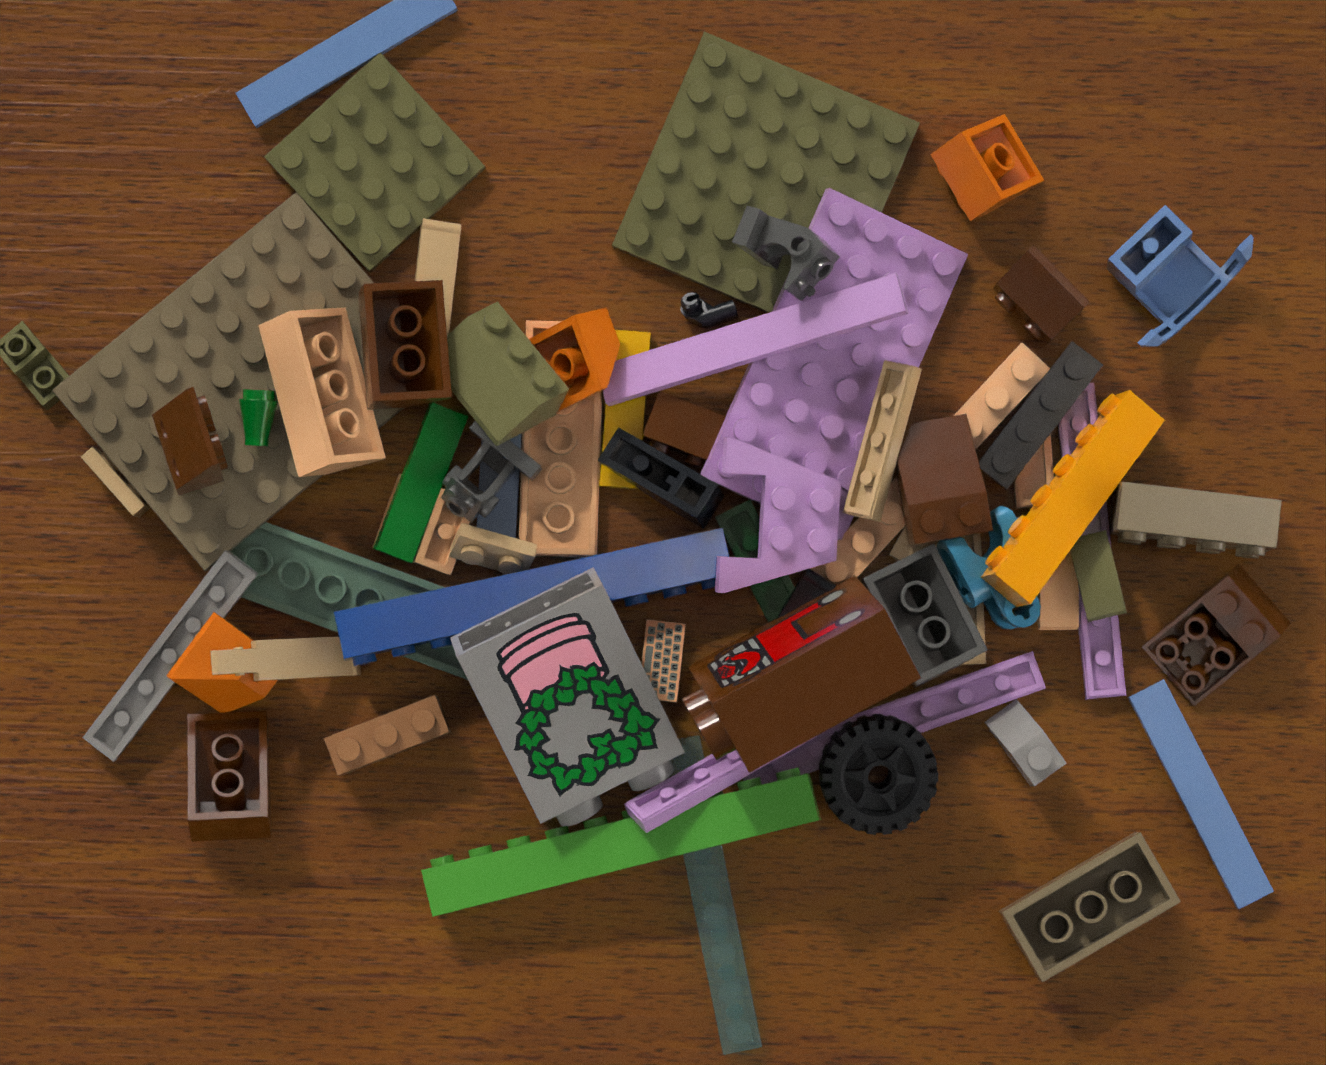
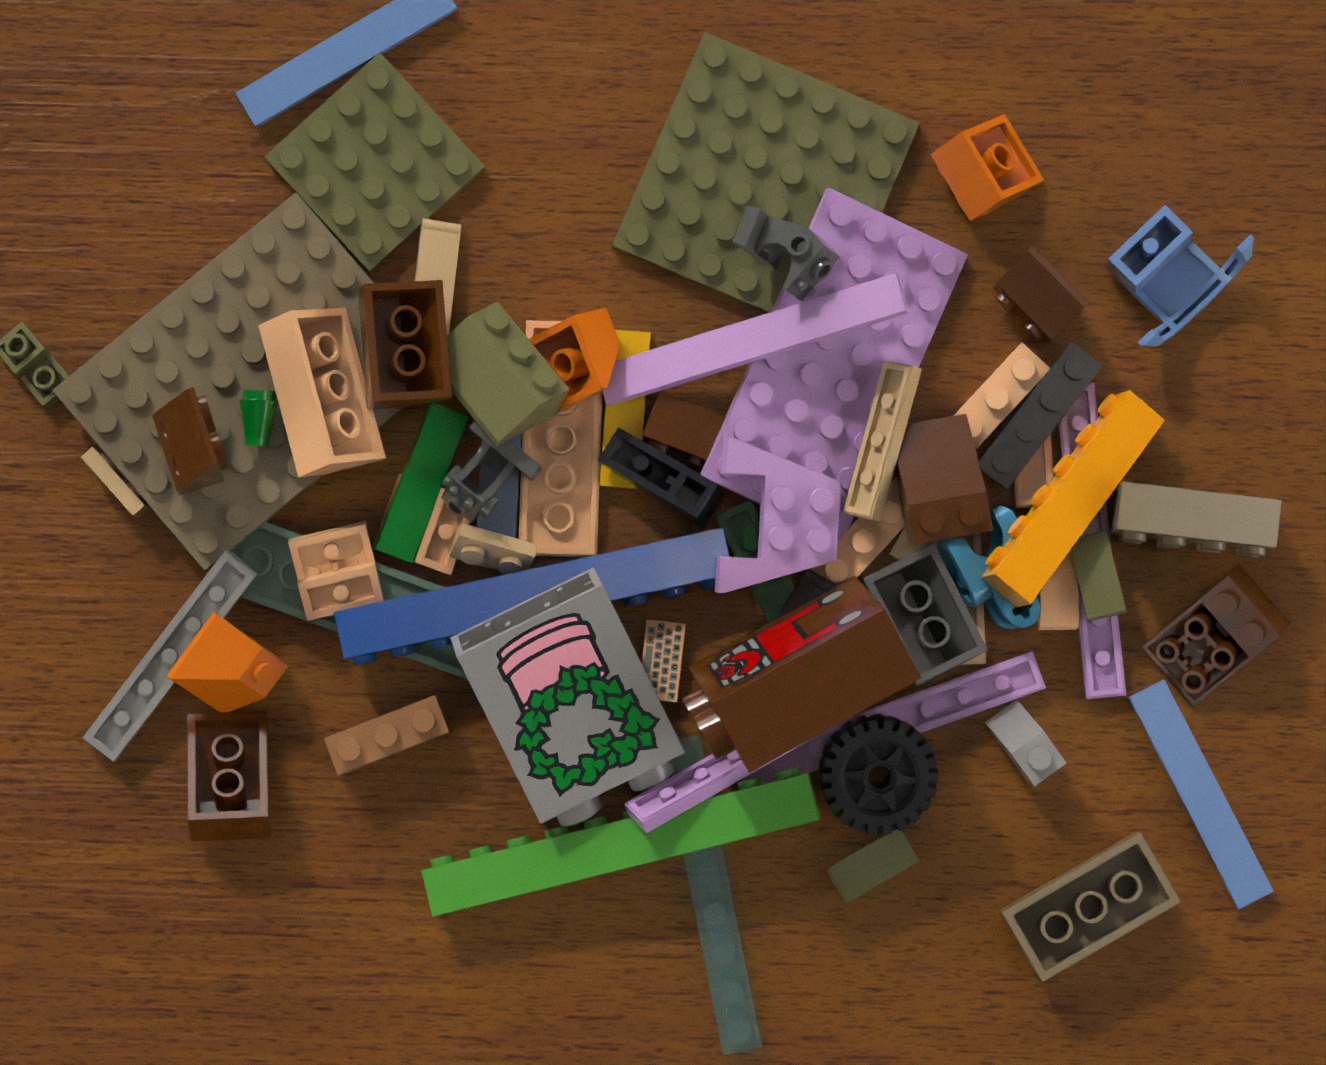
tan piece [210,637,361,681] -> none
black arm [680,292,739,329] -> none
none -> light nougat slope [288,521,384,621]
none -> olive slope [826,829,920,904]

